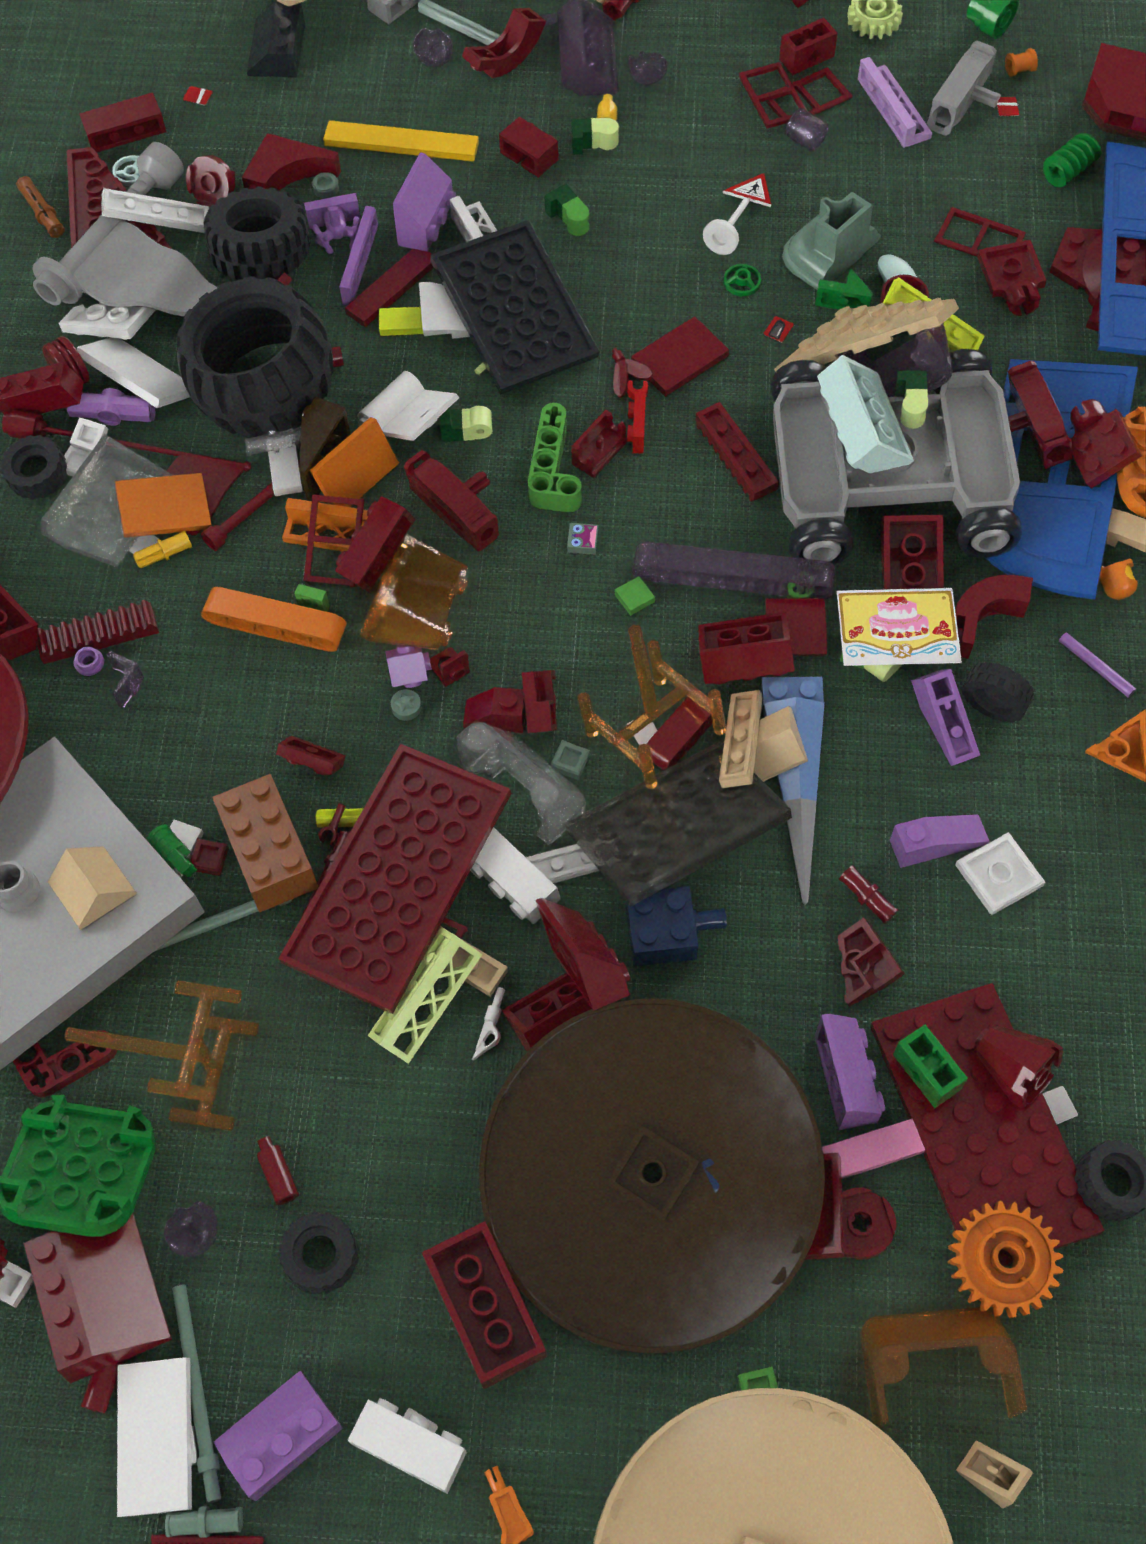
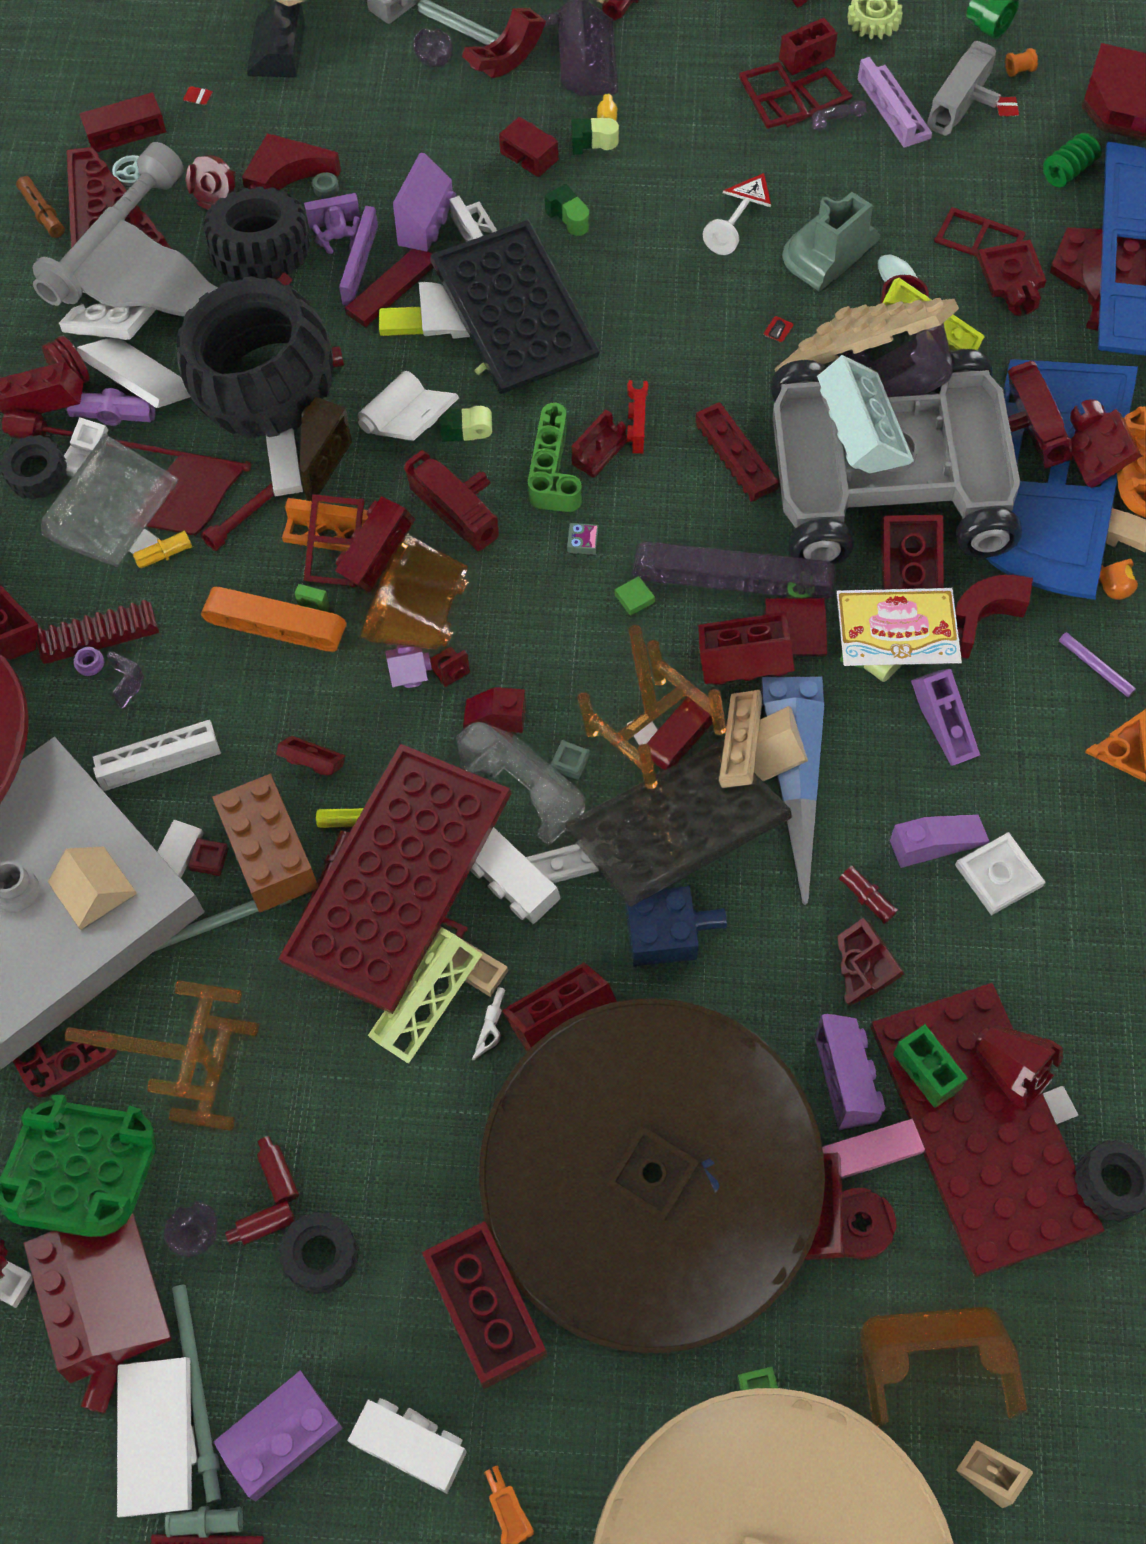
white tile [102,188,209,233] -> none
orange tile [115,473,212,538] -> none
green hinge [146,824,197,878] -> none
clear pin [244,427,301,457] -> none
orange tile [310,417,399,507] -> none
dark red hand [319,803,346,847] -> none
yellow tile [323,121,479,162] -> none
sand green tile [391,689,421,721] -> none
dark red slope [522,670,557,733] -> none
dark red slope [535,898,631,1011] -> none
dark red piece [612,348,653,398] -> none
clear purple hair [628,51,667,85] -> none
dark red tile [631,316,729,397] -> none
green piece [724,264,761,296] -> none
clear purple piece [785,108,829,152] -> none
green slope [815,269,872,310] -> none
leg [895,371,928,429] -> none
orange gear [948,1201,1064,1318] -> none
black tyre [962,662,1035,723] -> none
none -> white fence [93,720,221,791]
none -> dark red cylinder [225,1200,296,1245]
none -> clear purple arm [811,100,867,130]

